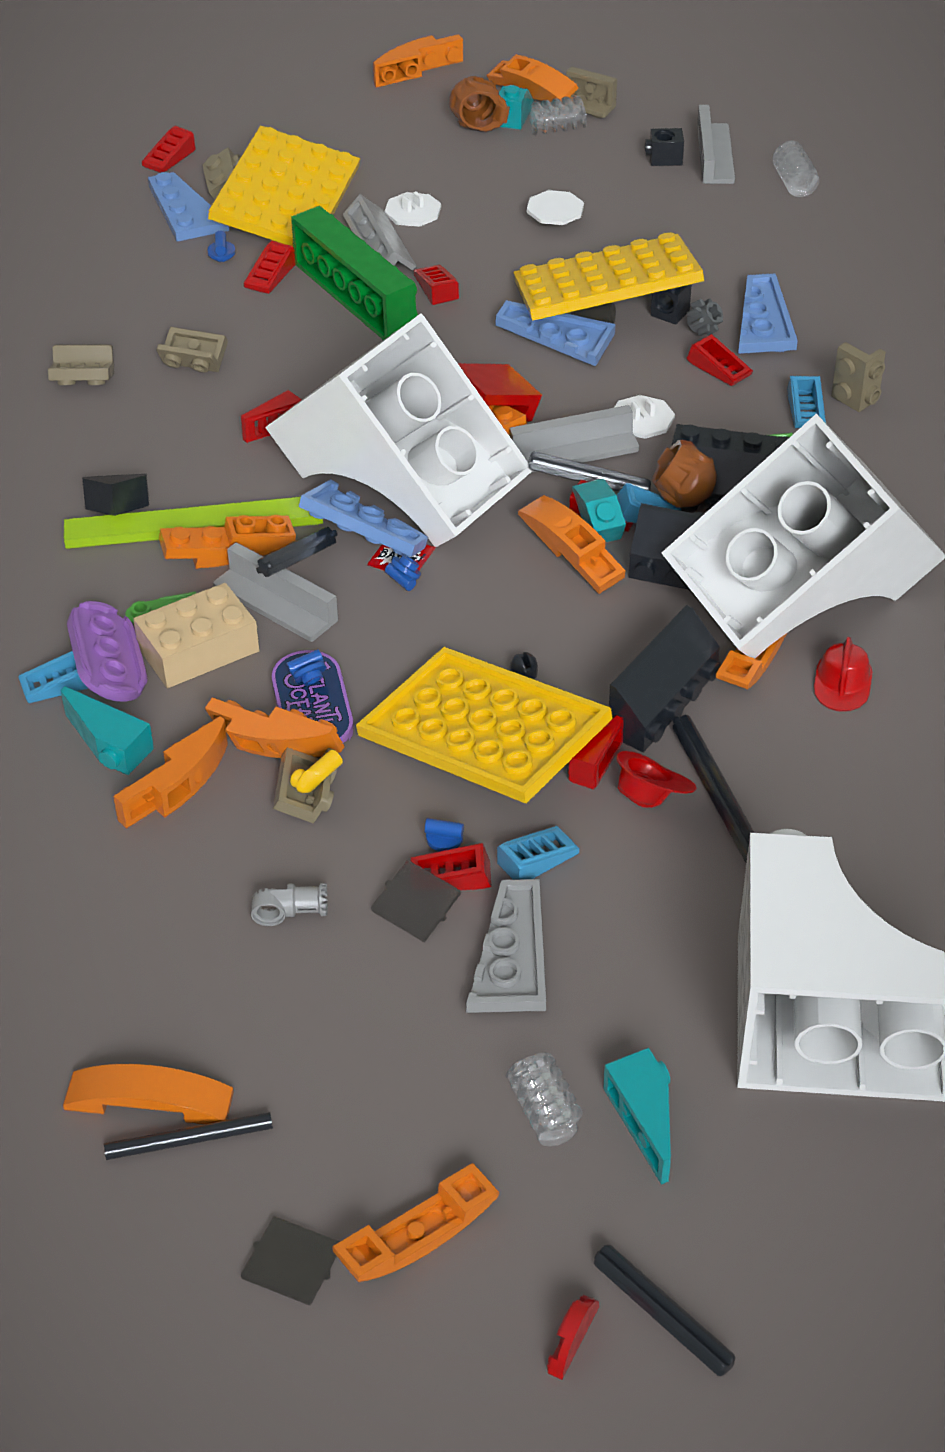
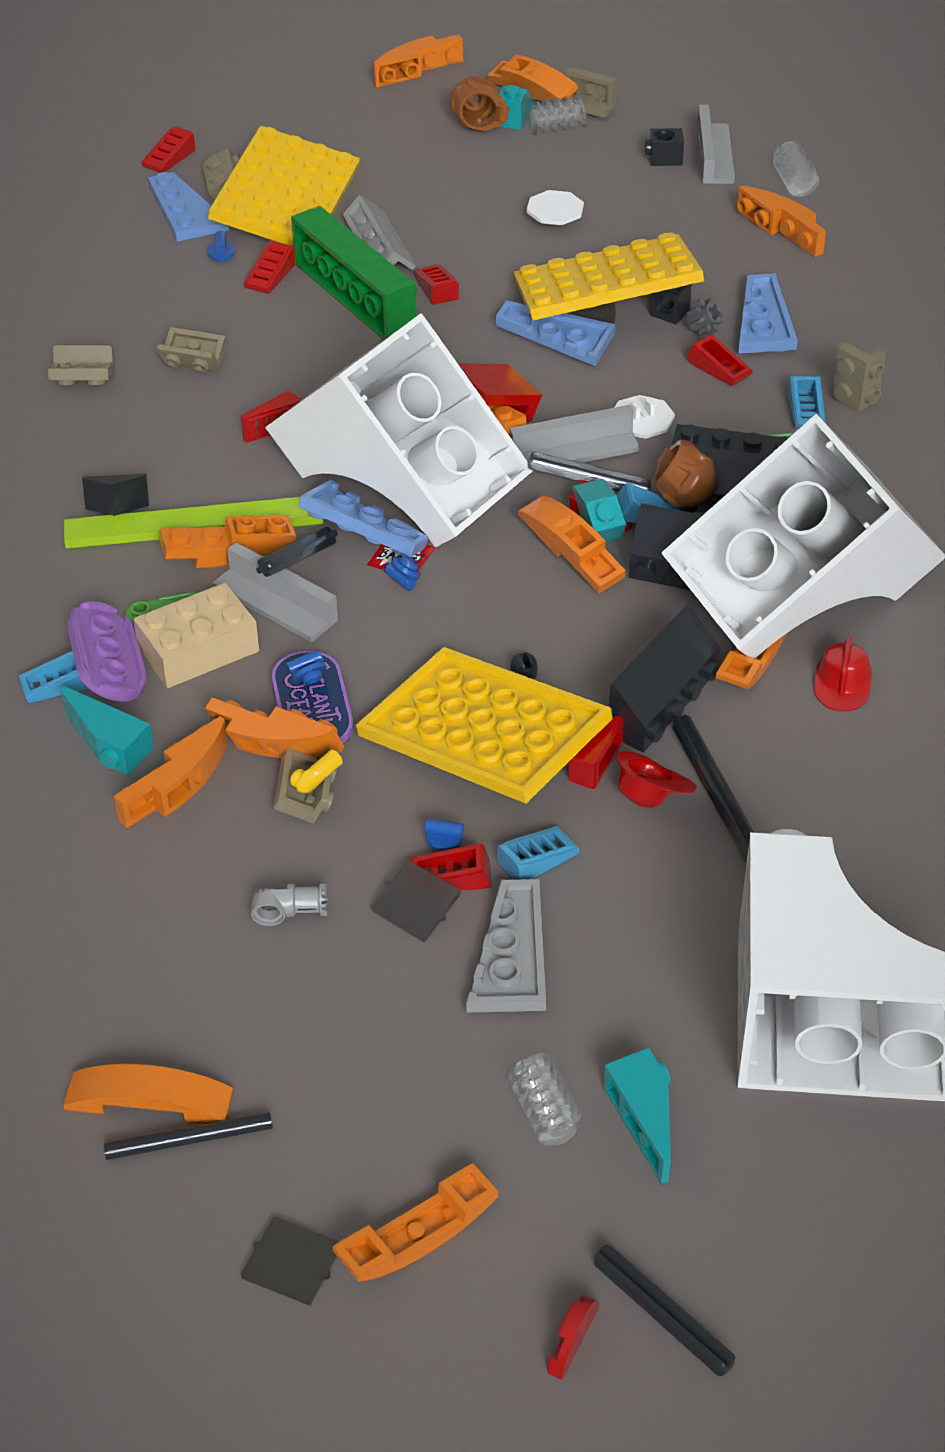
white piece [384,191,441,227] -> none
none -> orange slope [737,185,826,257]

